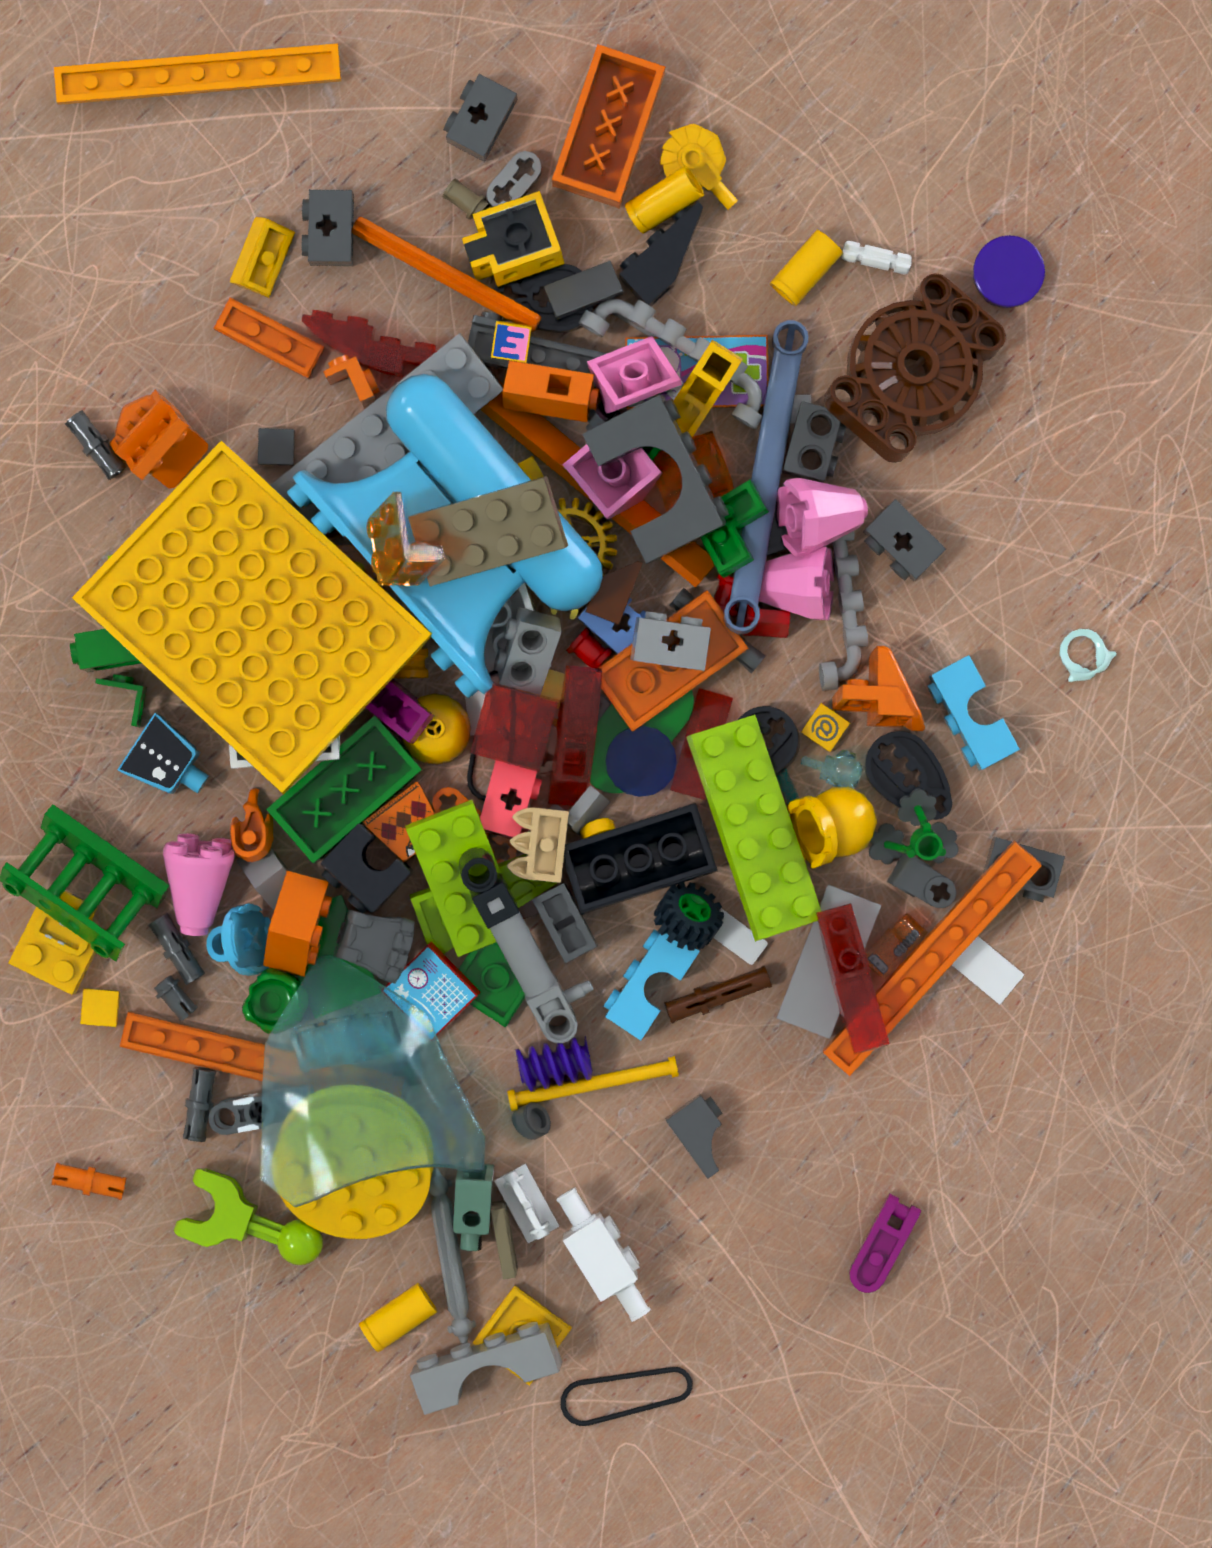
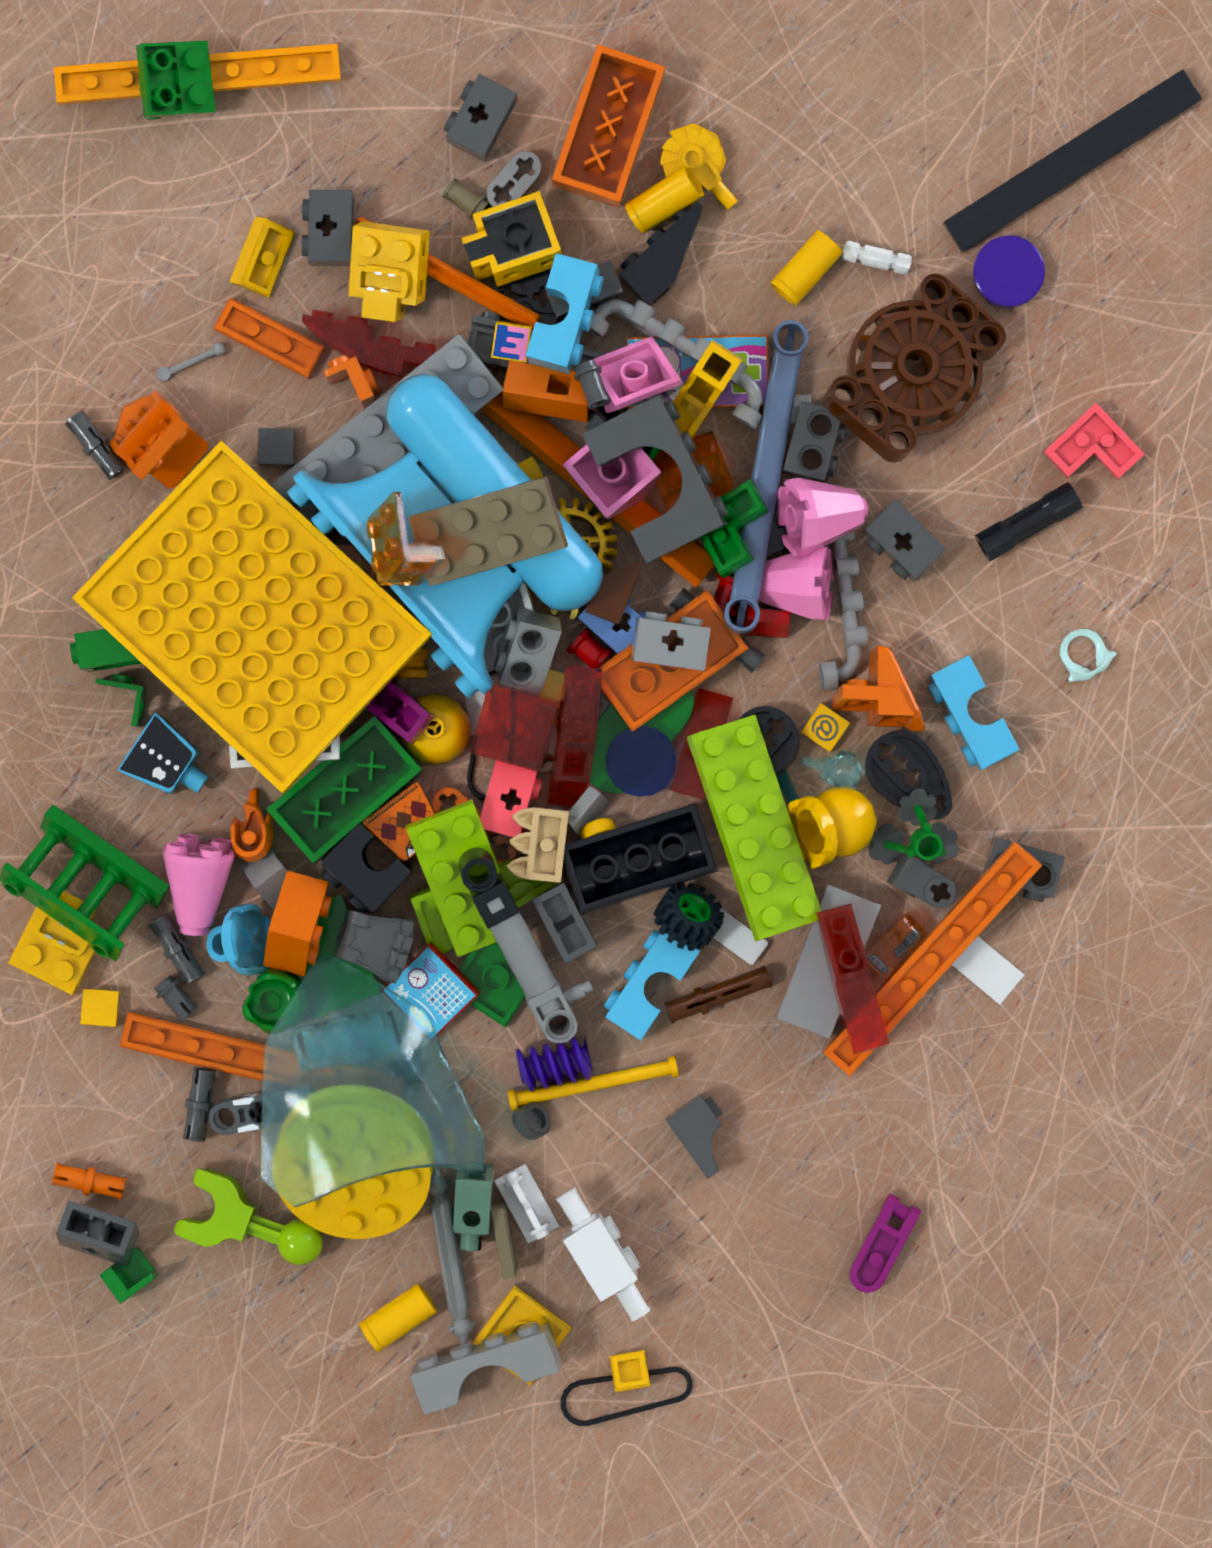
none -> dark grey brick [56,1201,139,1267]
none -> green panel [99,1247,159,1304]
none -> green plate [136,41,216,120]
none -> light grey hinge [157,342,226,382]
none -> yellow piece [348,221,430,322]
none -> medium azure arch [526,253,604,374]
none -> dark grey pin [574,360,611,409]
none -> yellow tile [609,1350,651,1393]
none -> black tile [943,69,1202,253]
none -> black axle [975,482,1083,562]
none -> coral plate [1043,403,1145,480]

